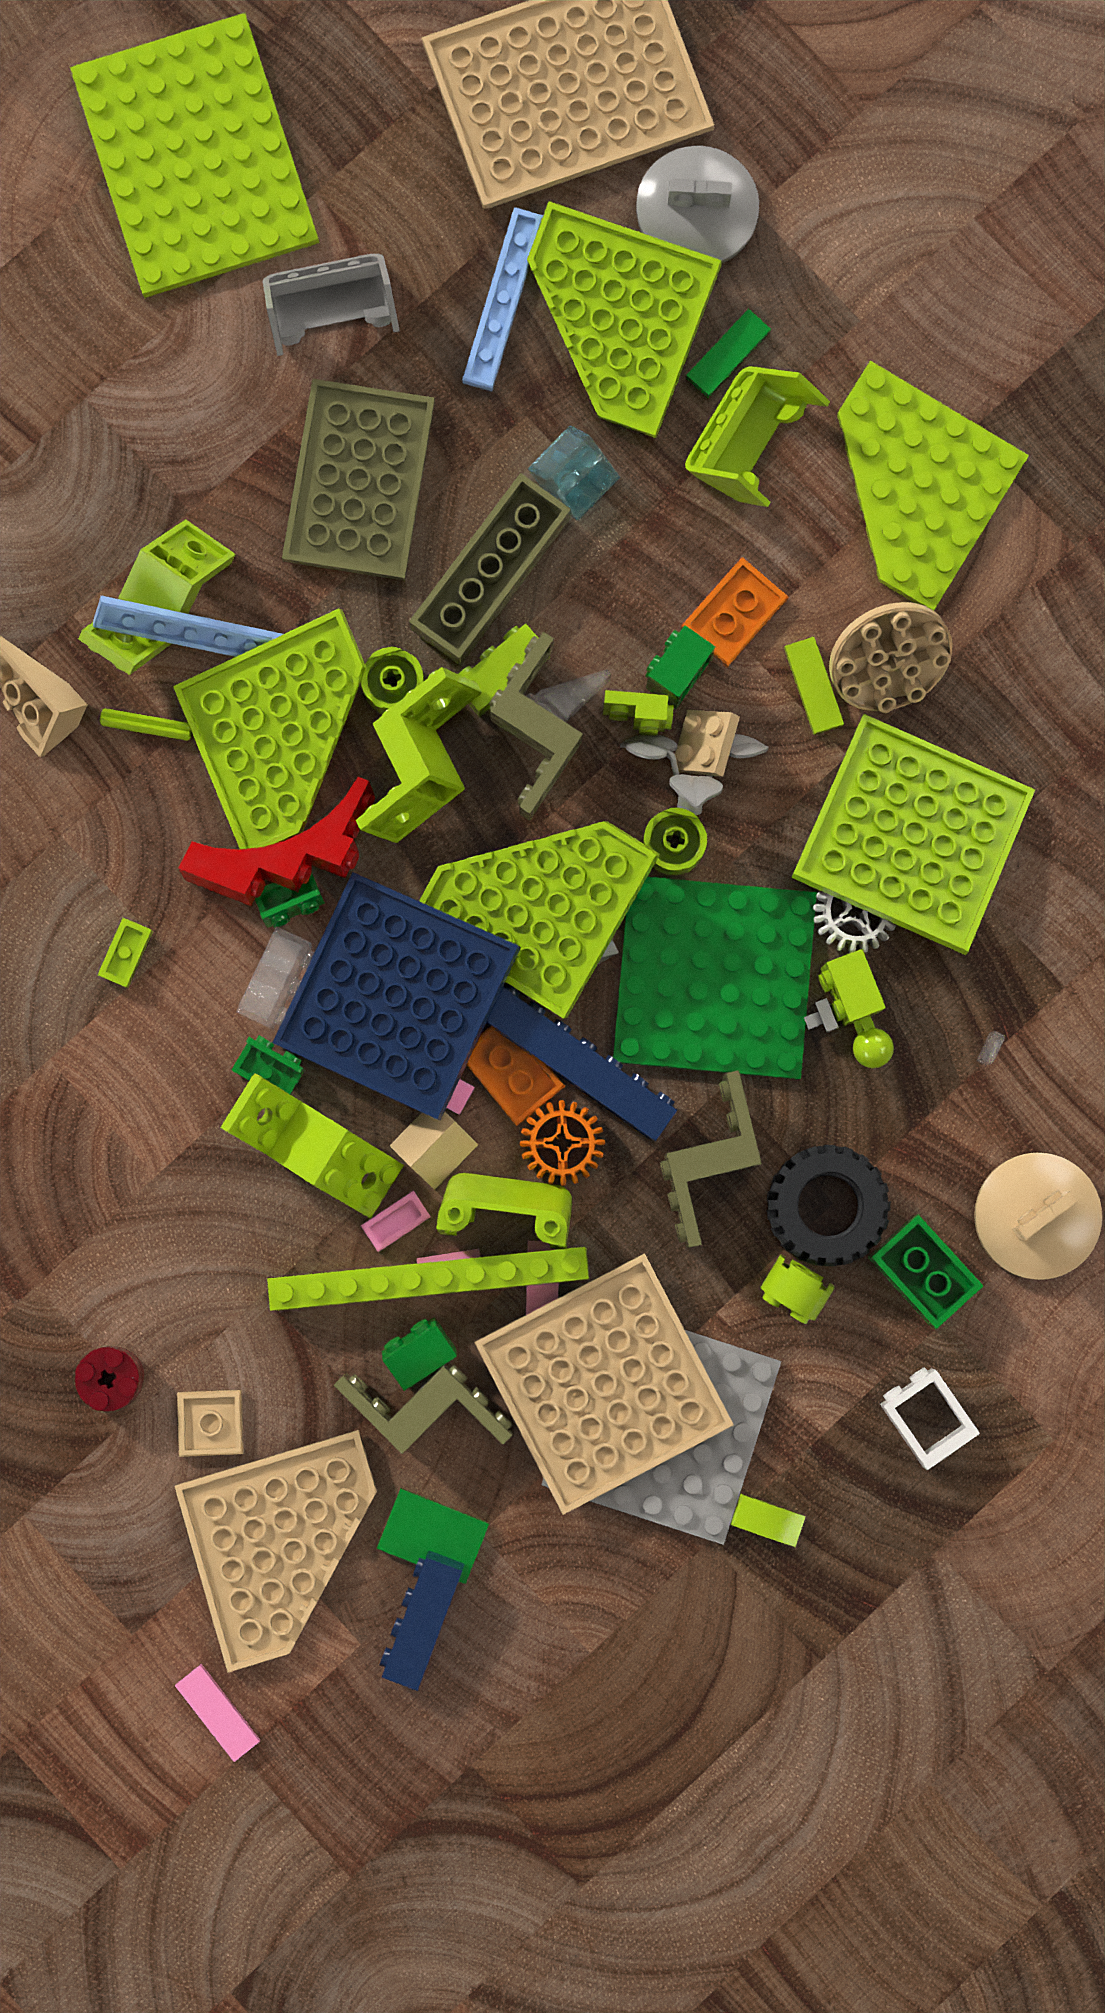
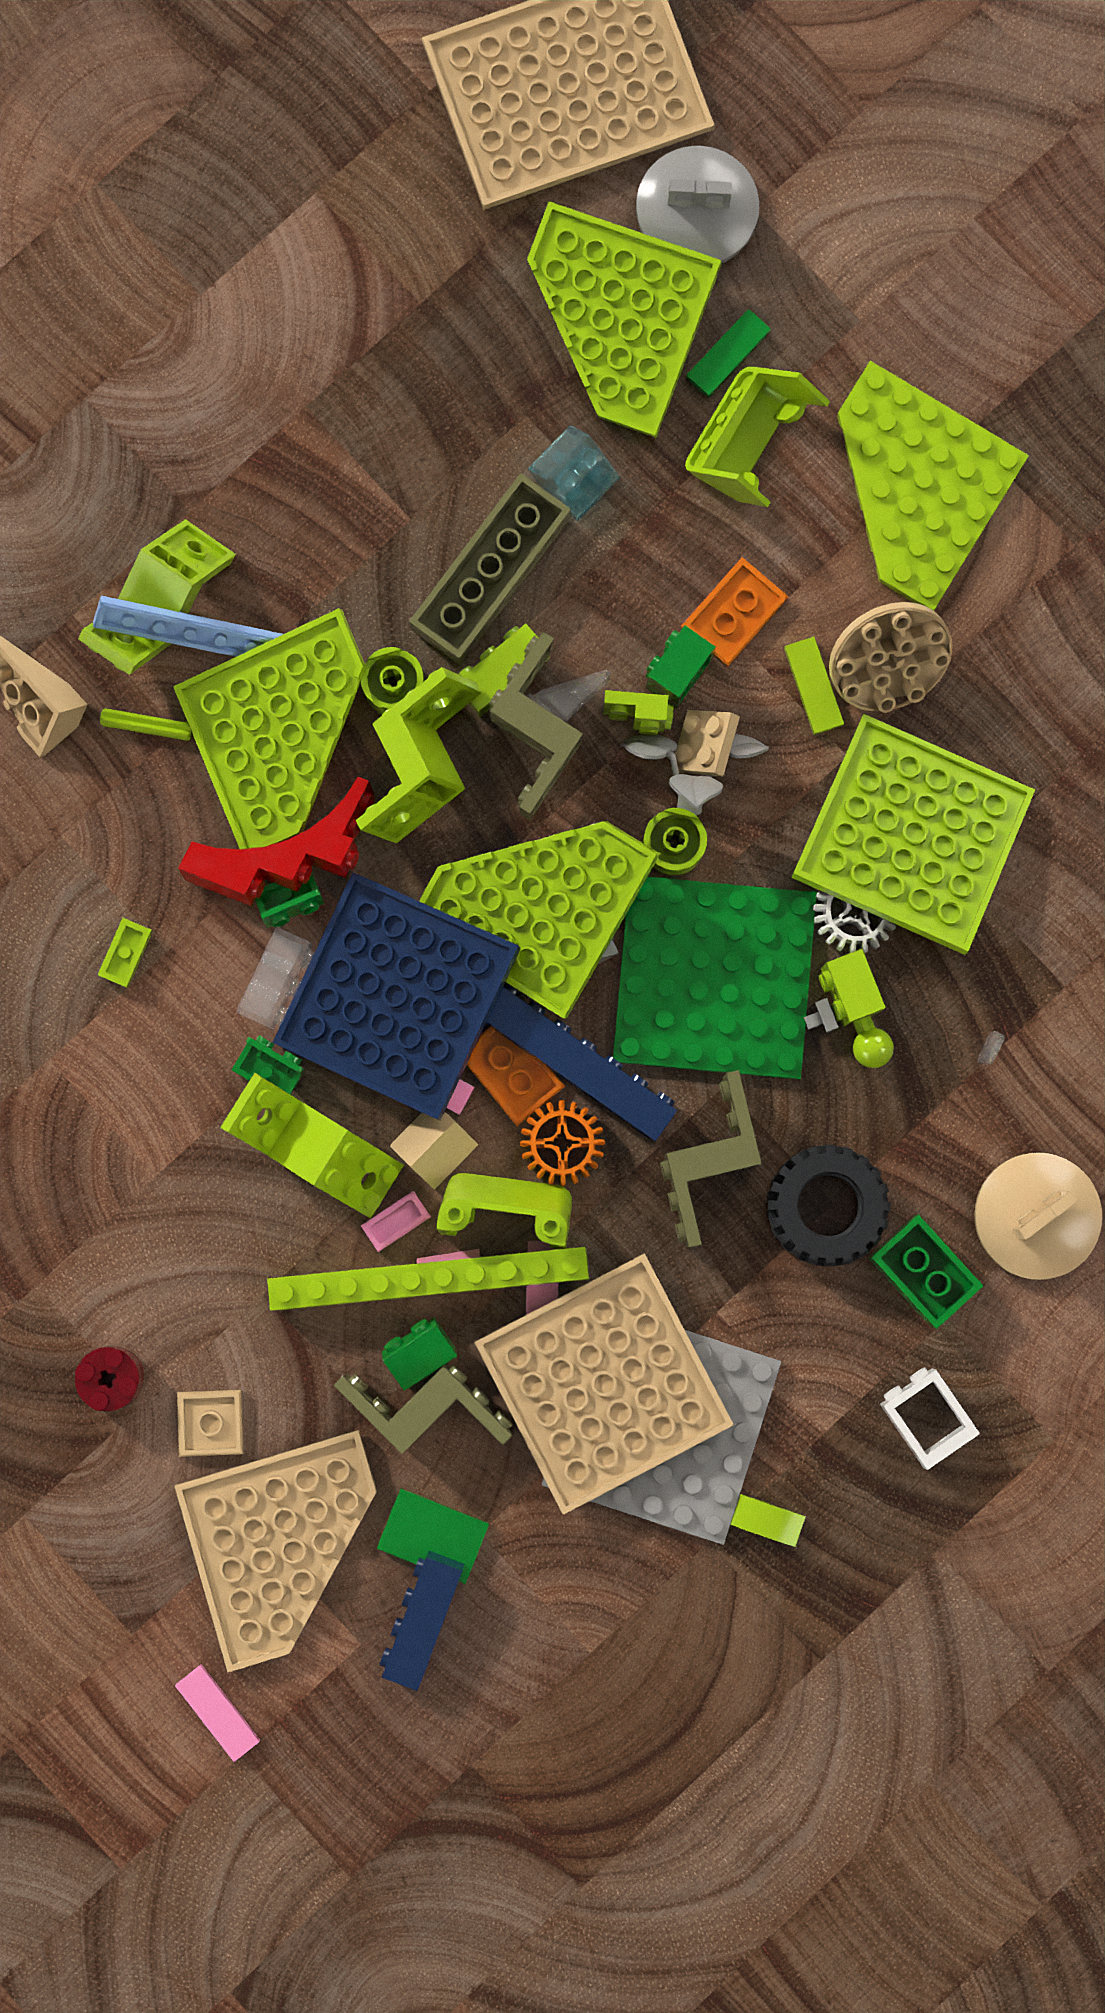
lime plate [70,13,319,298] -> none
light grey windscreen [263,254,400,356] -> none
olive plate [282,379,435,581] -> none
light blue tile [462,207,543,391] -> none
lime brick [761,1254,835,1324] -> none

